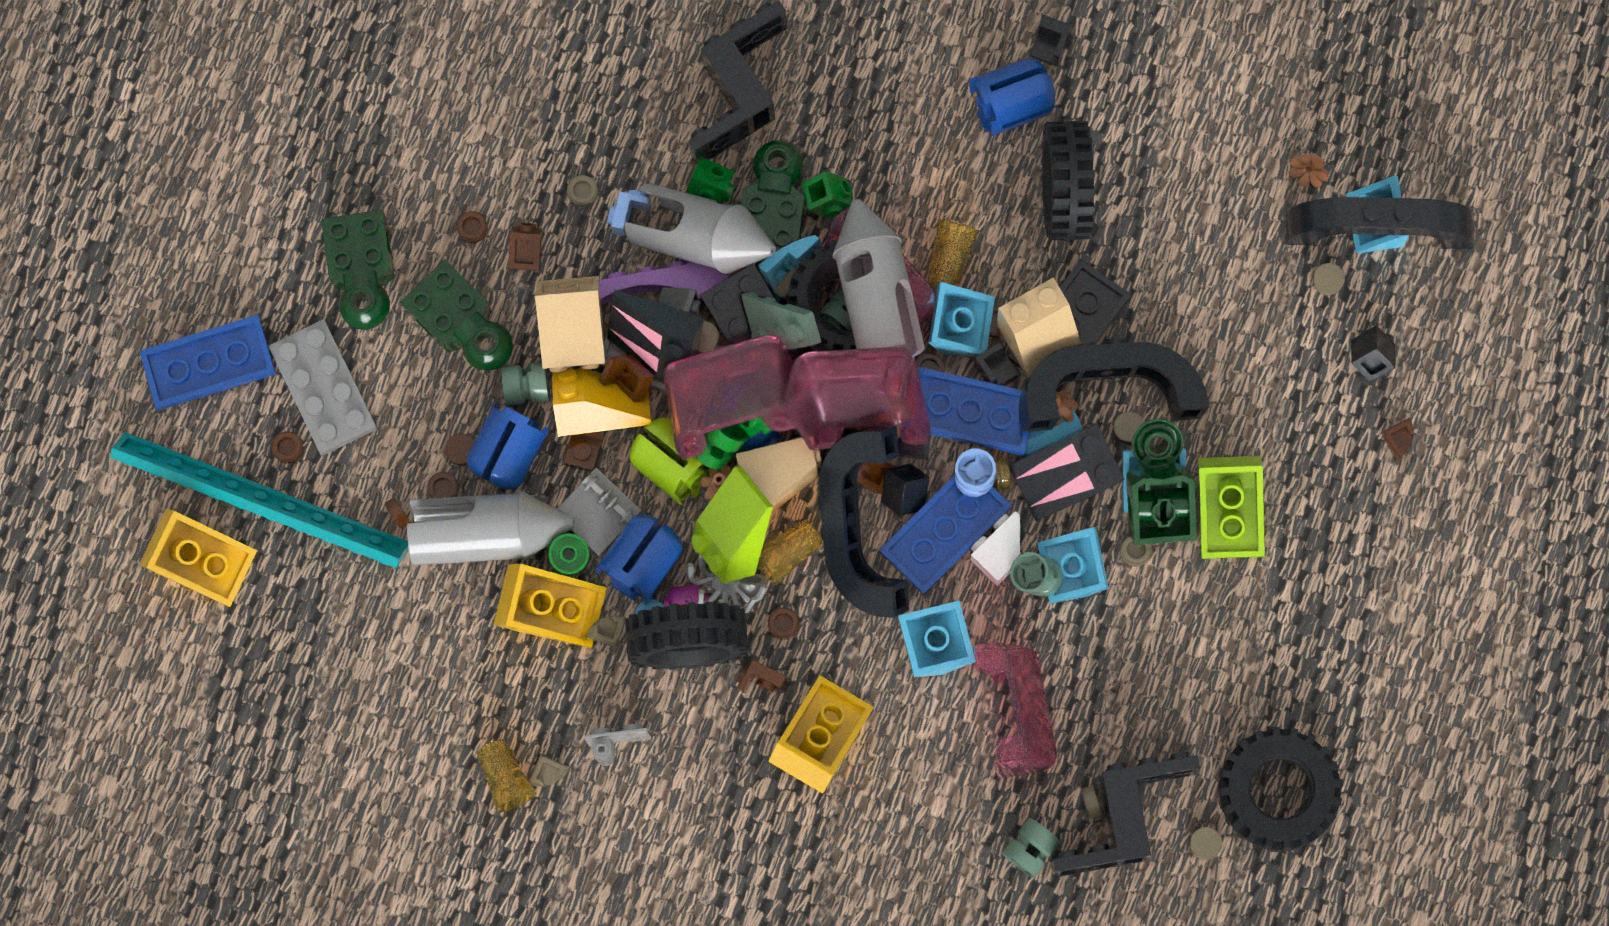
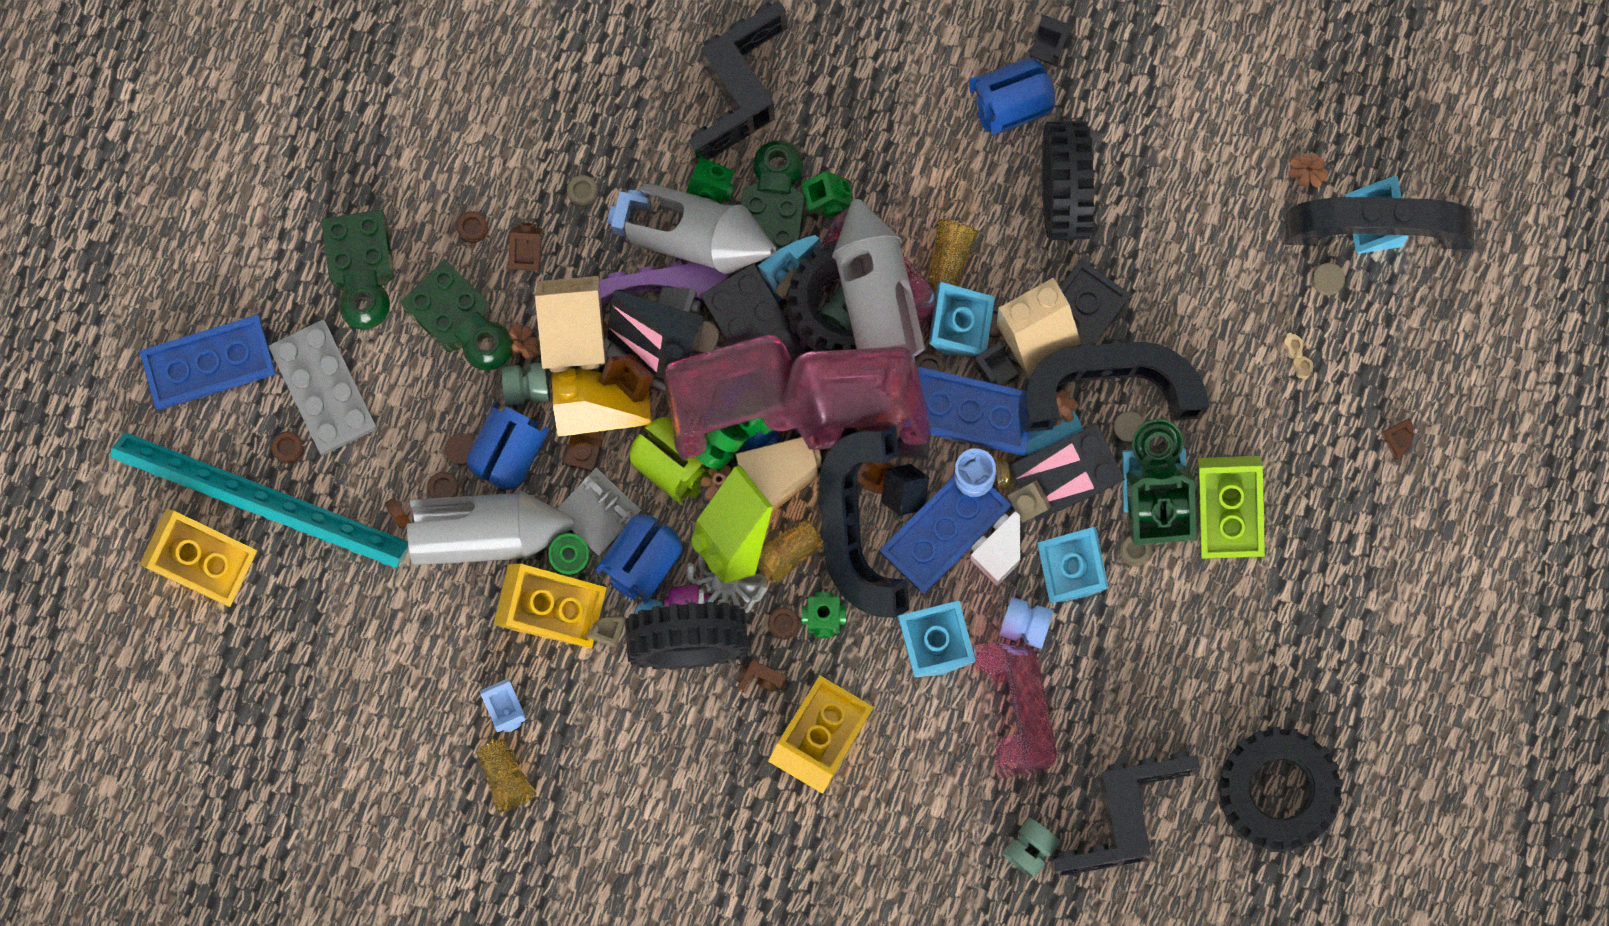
dark tan tile [528,754,570,787] -> none
light grey hinge [584,724,652,766] -> none
sand green wing [741,291,821,354] -> none
sand green wheel [1010,552,1063,597] -> none
dark tan tile [1082,785,1103,819] -> none
dark tan tile [1190,827,1222,860] -> none
black panel [1351,325,1396,382] -> none
none -> light blue bracket [480,678,526,732]
none -> nougat plant [509,323,541,359]
none -> green brick [802,592,846,639]
none -> light blue wheel [999,597,1054,649]
none -> dark tan plate [1007,479,1052,523]
none -> tan piece [1282,332,1313,380]

